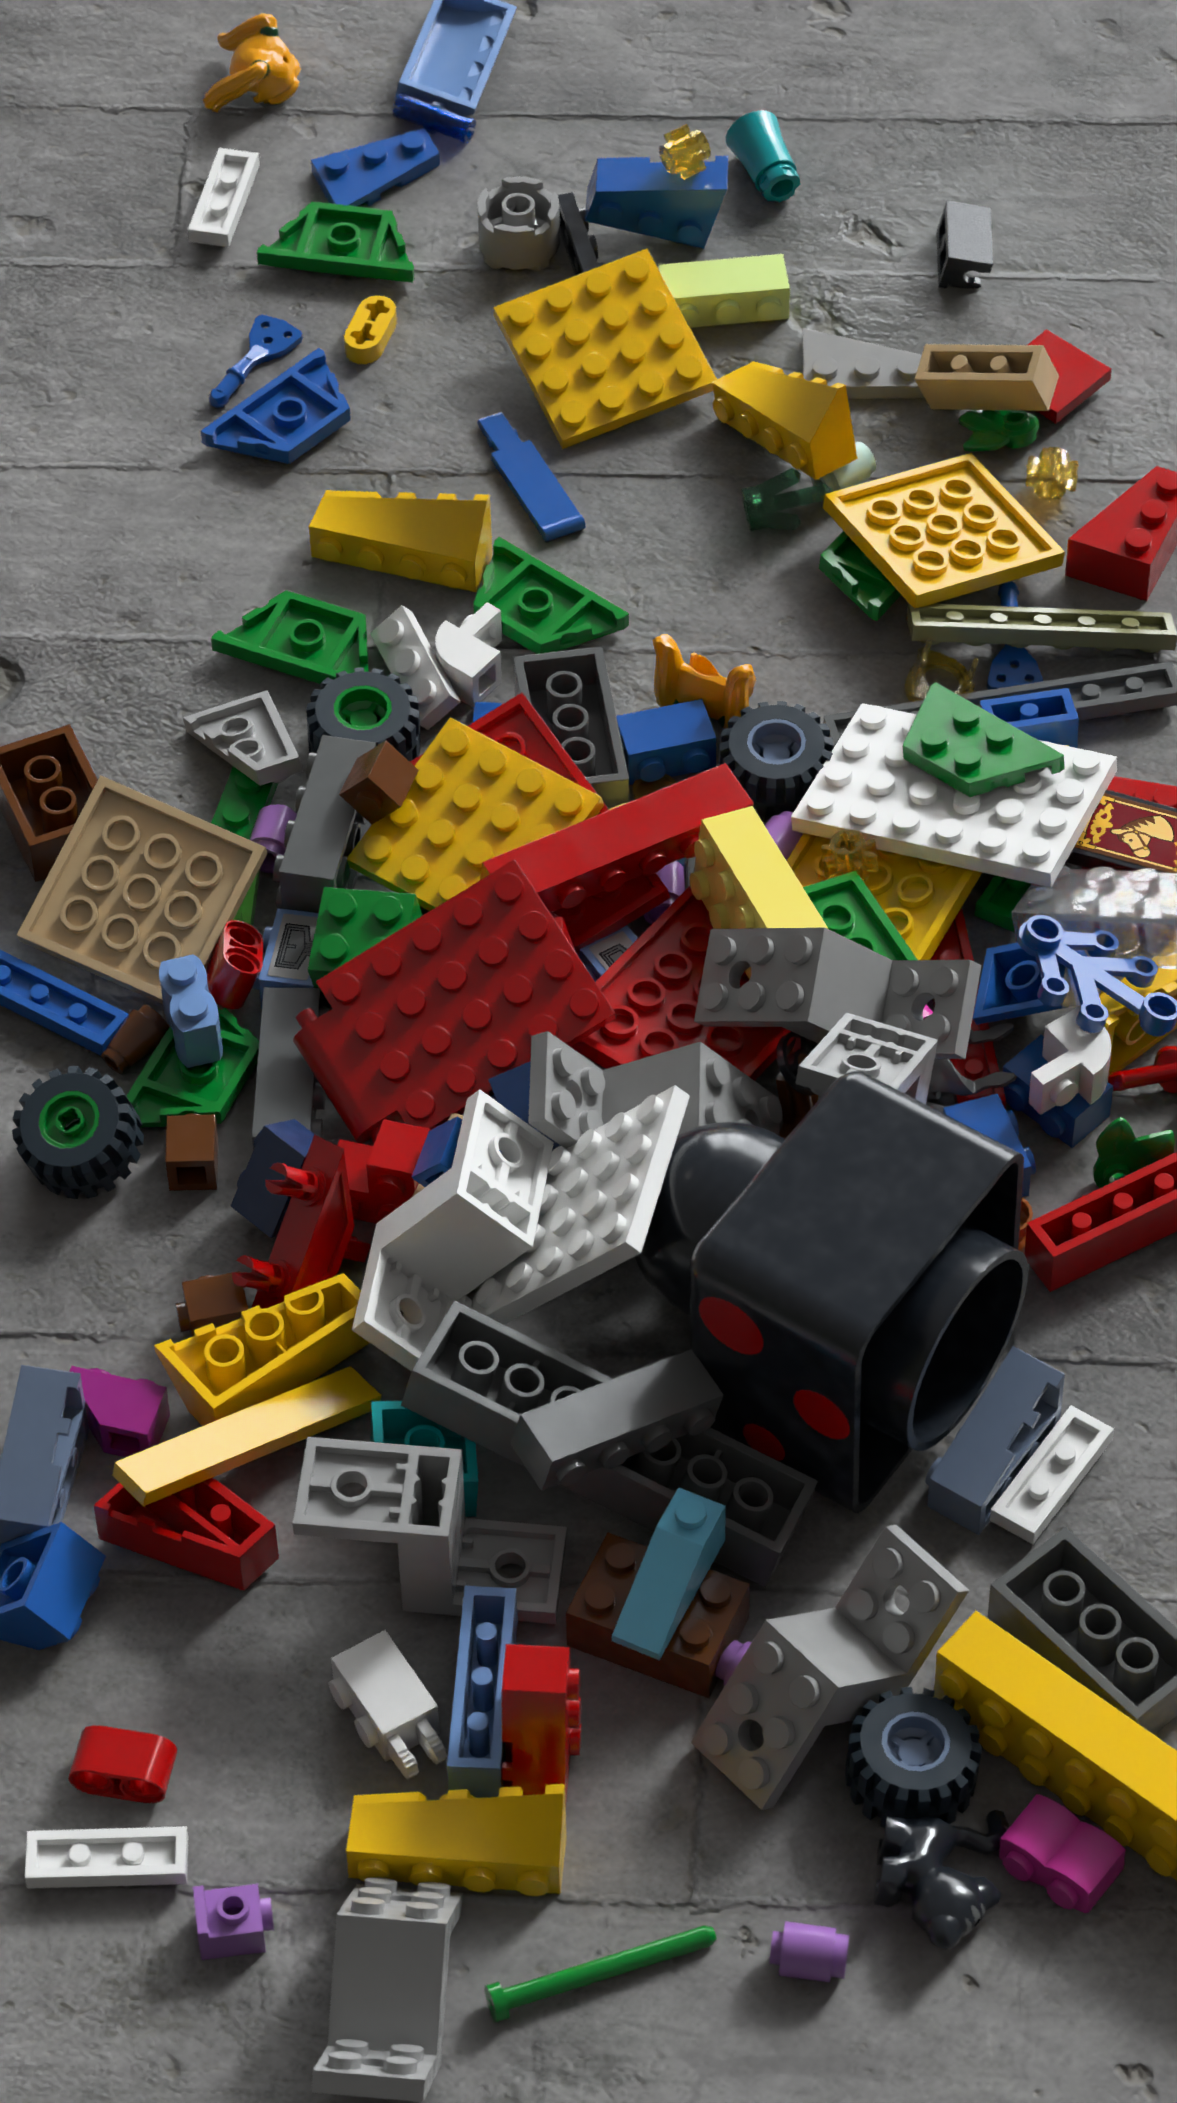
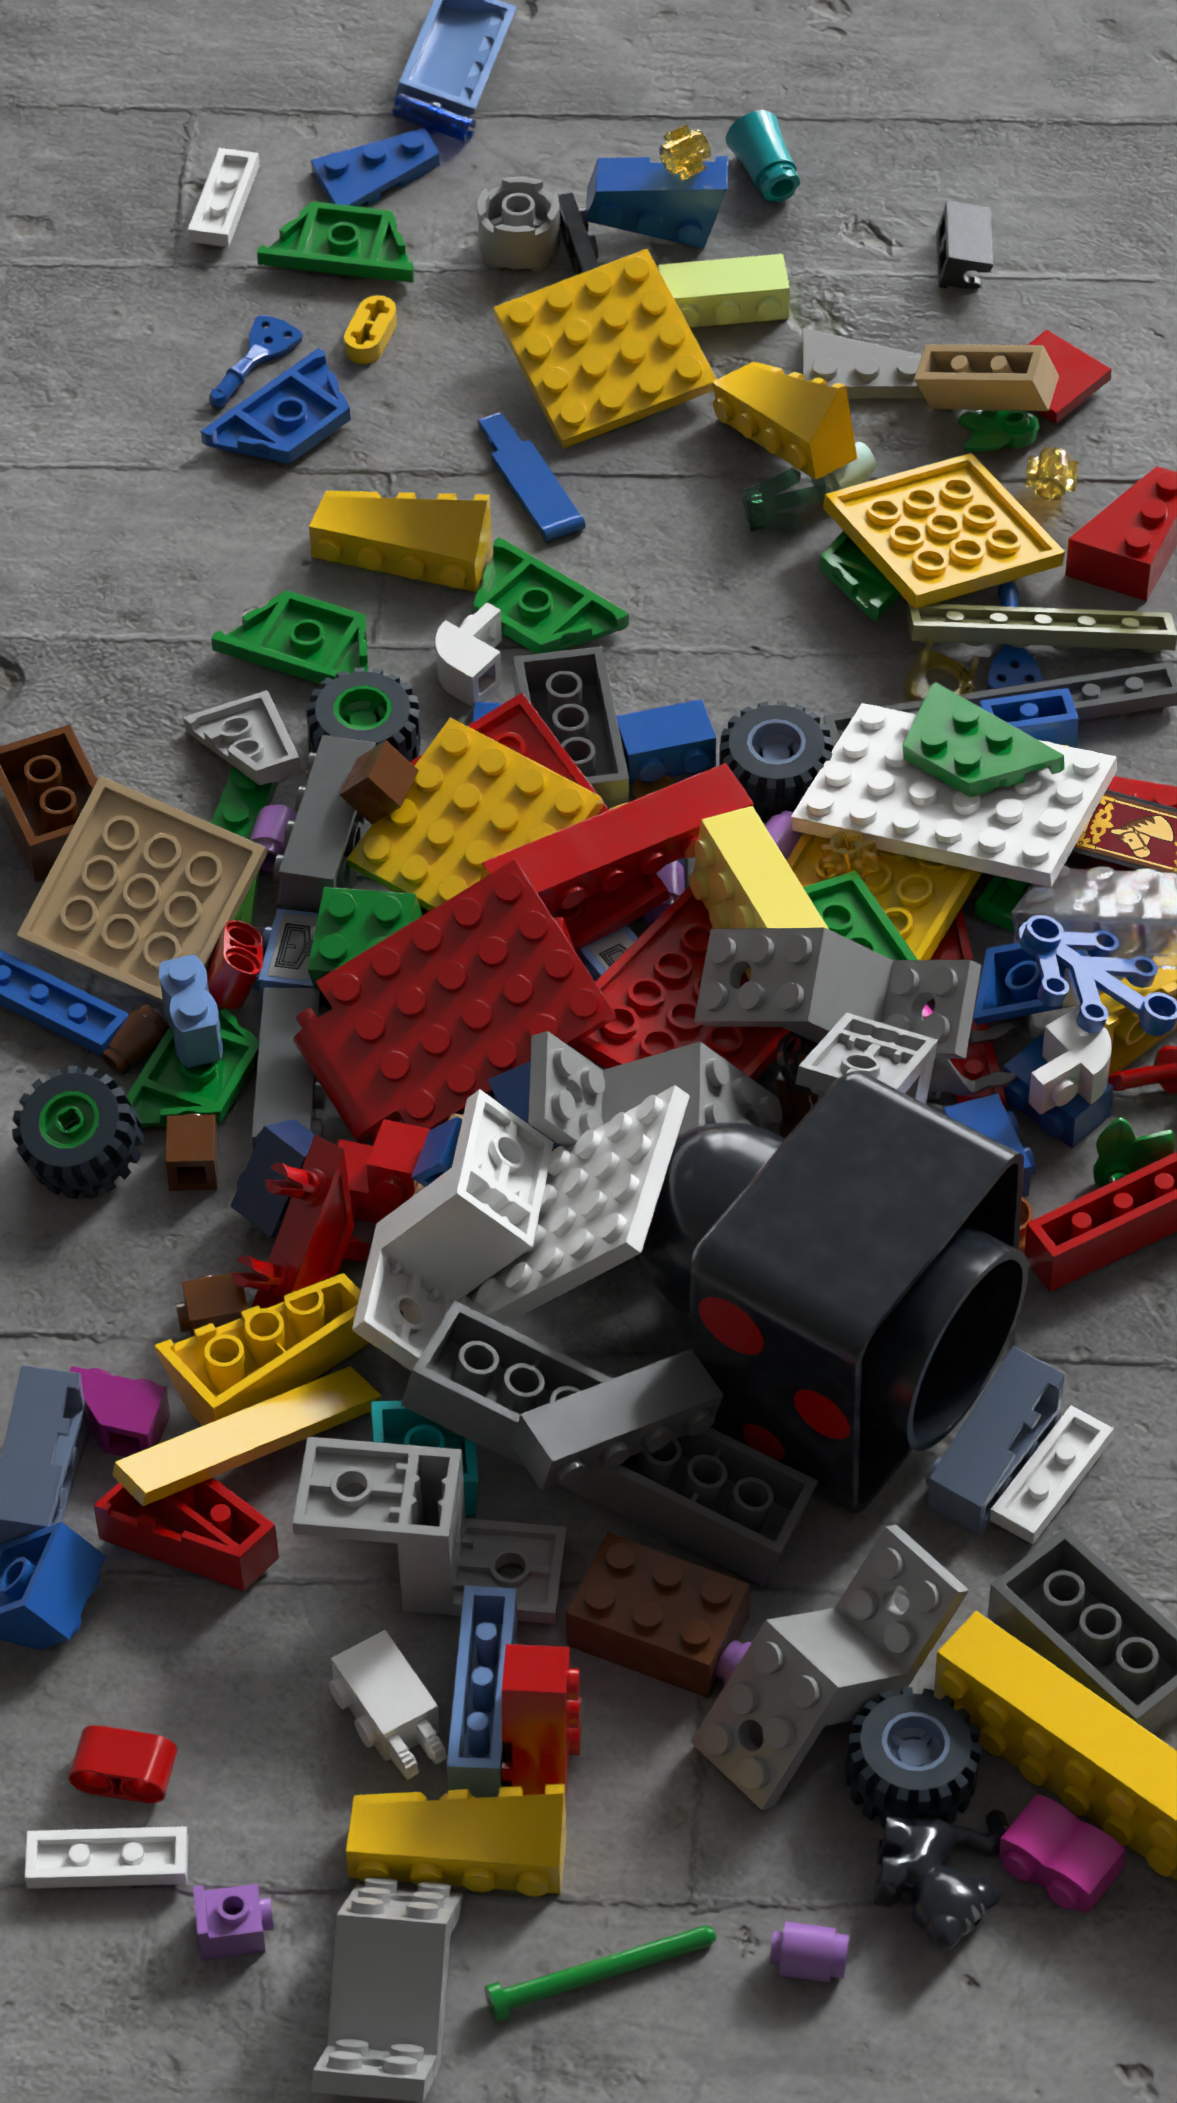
light orange hair [203,13,301,113] -> none
white plate [370,605,461,730] -> none
medium azure slope [612,1487,726,1660] -> none
light orange hair [653,634,756,729] -> none

